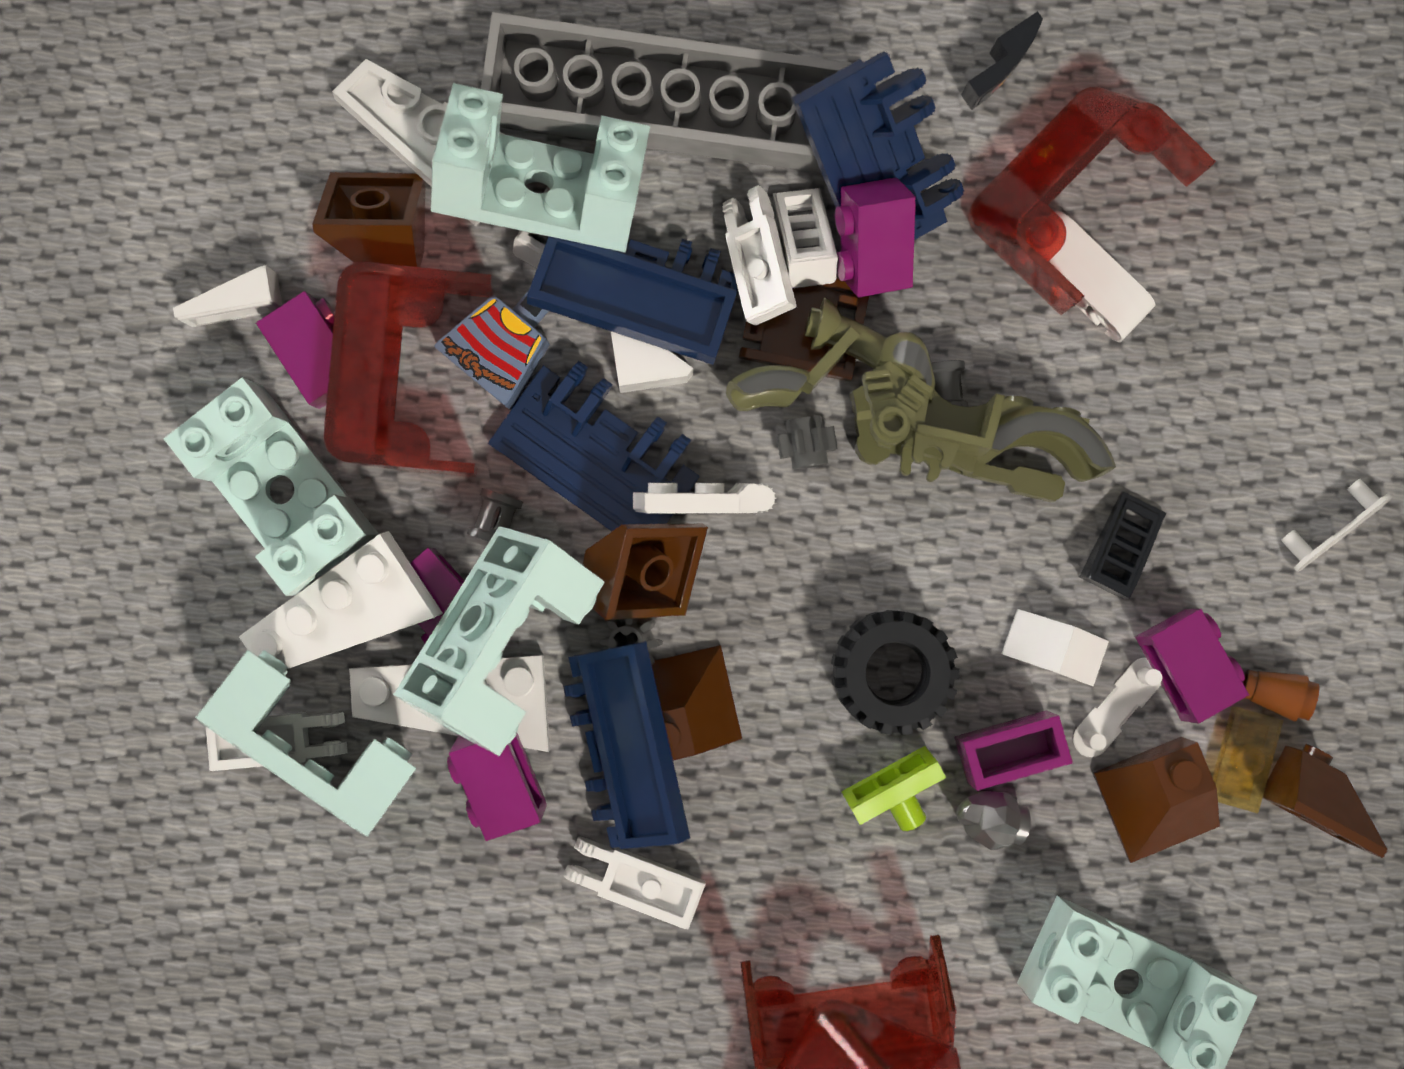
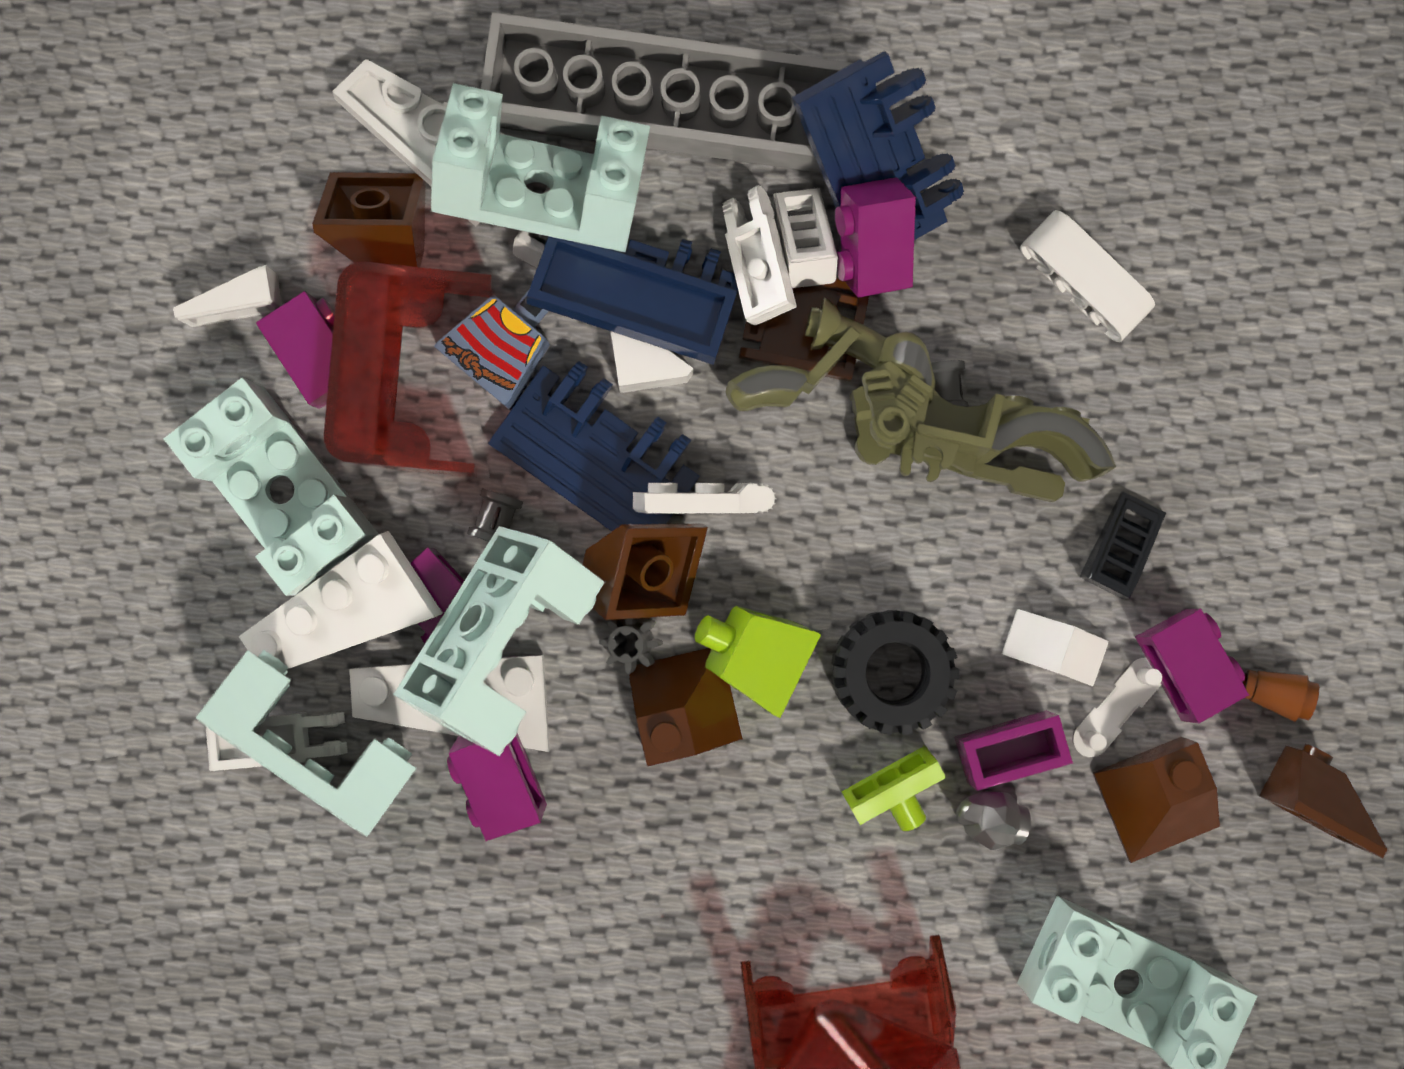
dark blue hinge [563,641,691,849] -> none
white hinge [563,836,706,930] -> none
dark grey gear [777,415,838,469] -> none
black slope [961,11,1043,110] -> none
clear red windscreen [968,87,1216,315] -> none
clear yellow plate [1212,706,1284,814] -> none
white piece [1281,479,1392,572] -> none
none -> lime torso [695,606,821,718]

